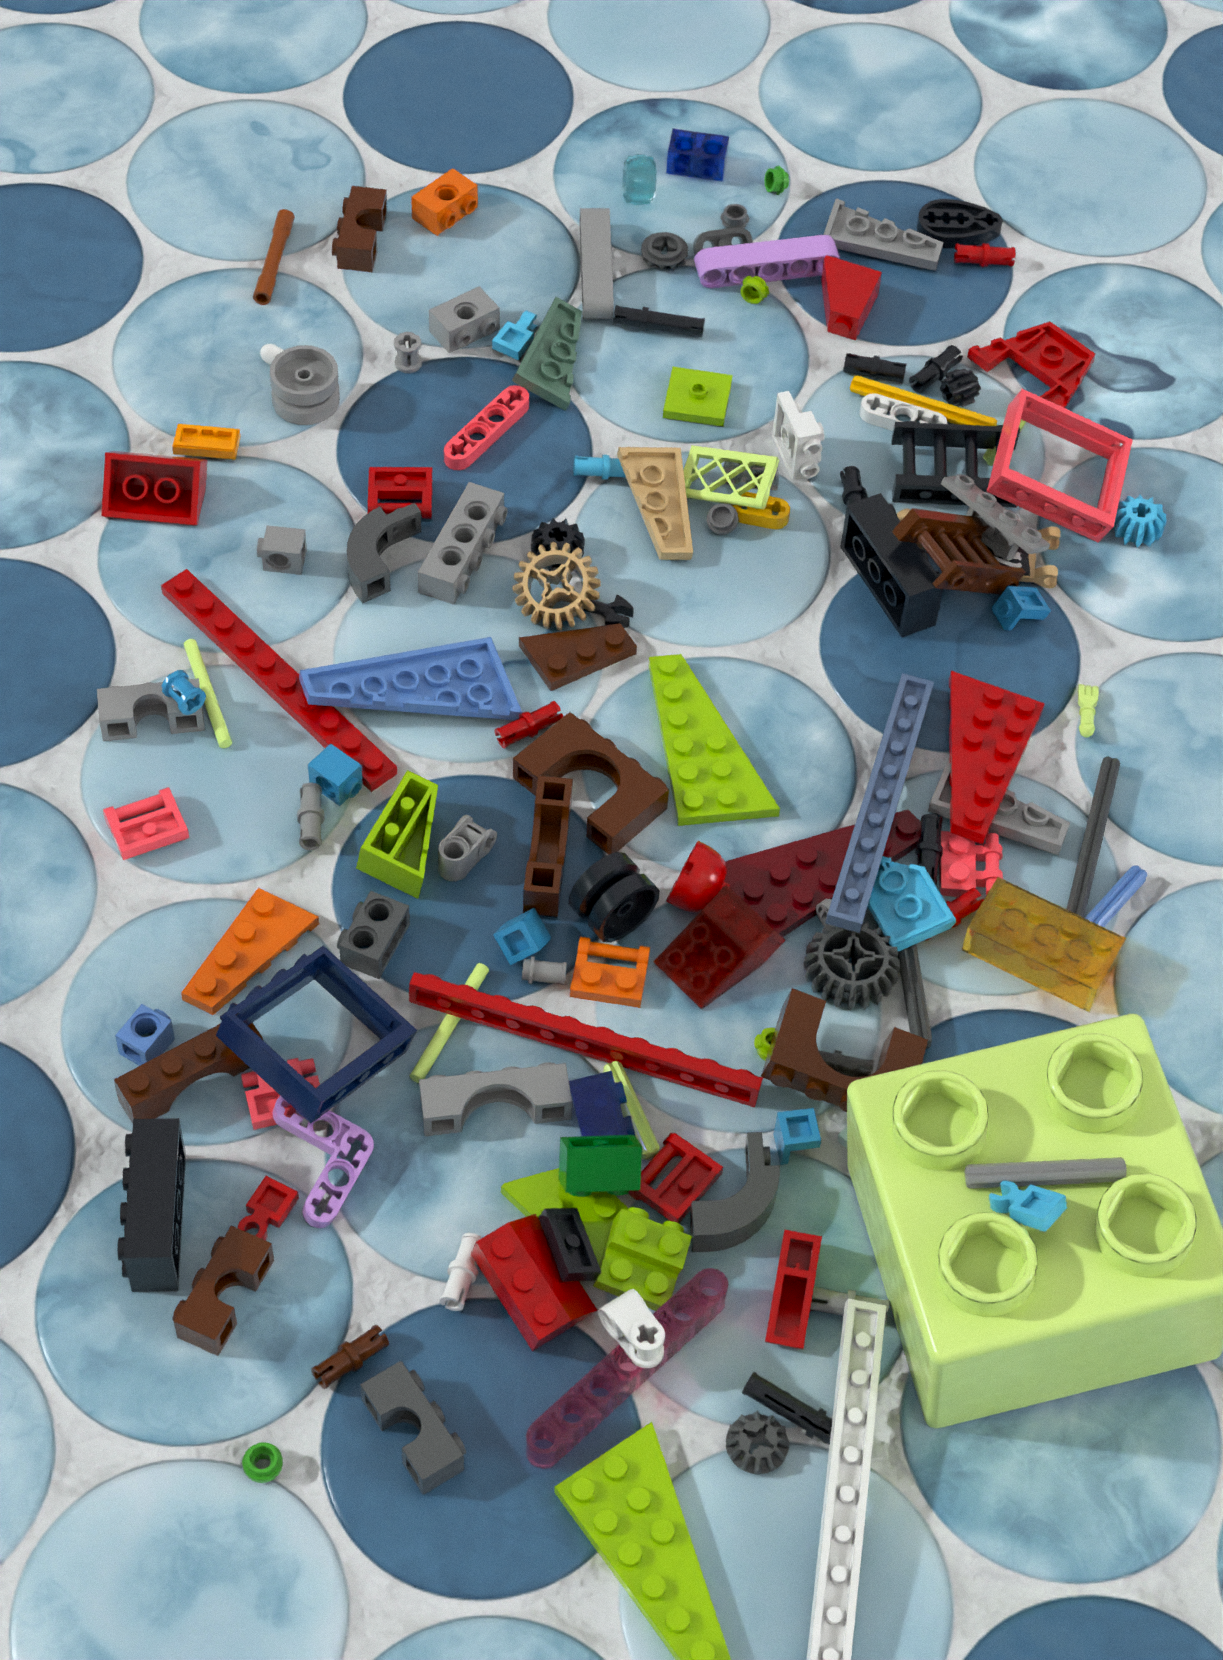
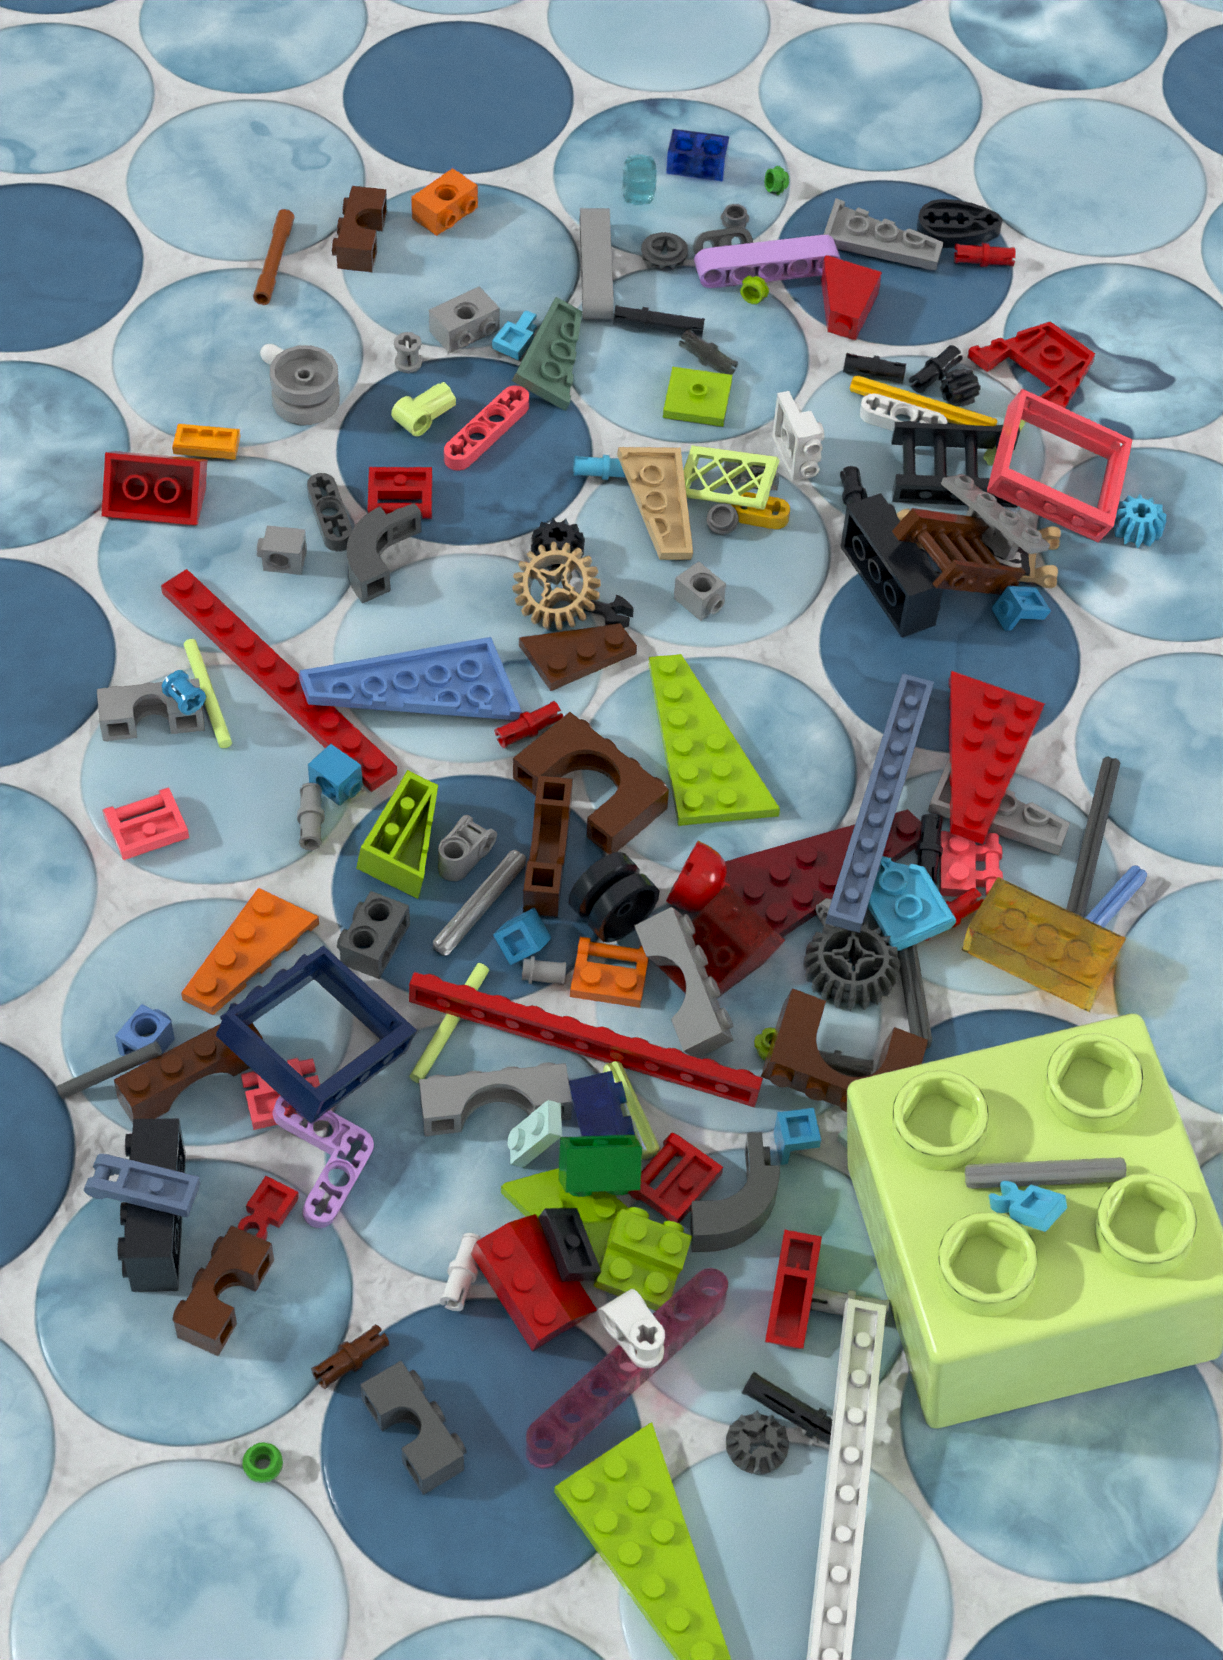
light grey brick [418,482,508,604] -> none
yellowish green piece [1077,684,1099,738] -> none
none -> dark grey bar [57,1041,162,1099]
none -> sand blue plate [84,1154,201,1218]
none -> dark grey beam [307,473,352,551]
none -> yellowish green piece [391,382,456,437]
none -> light grey axle [433,850,526,956]
none -> light aqua plate [508,1100,562,1168]
none -> light grey arch [634,907,734,1058]
none -> light grey brick [674,561,726,621]
none -> clear smoke pin [679,330,738,375]

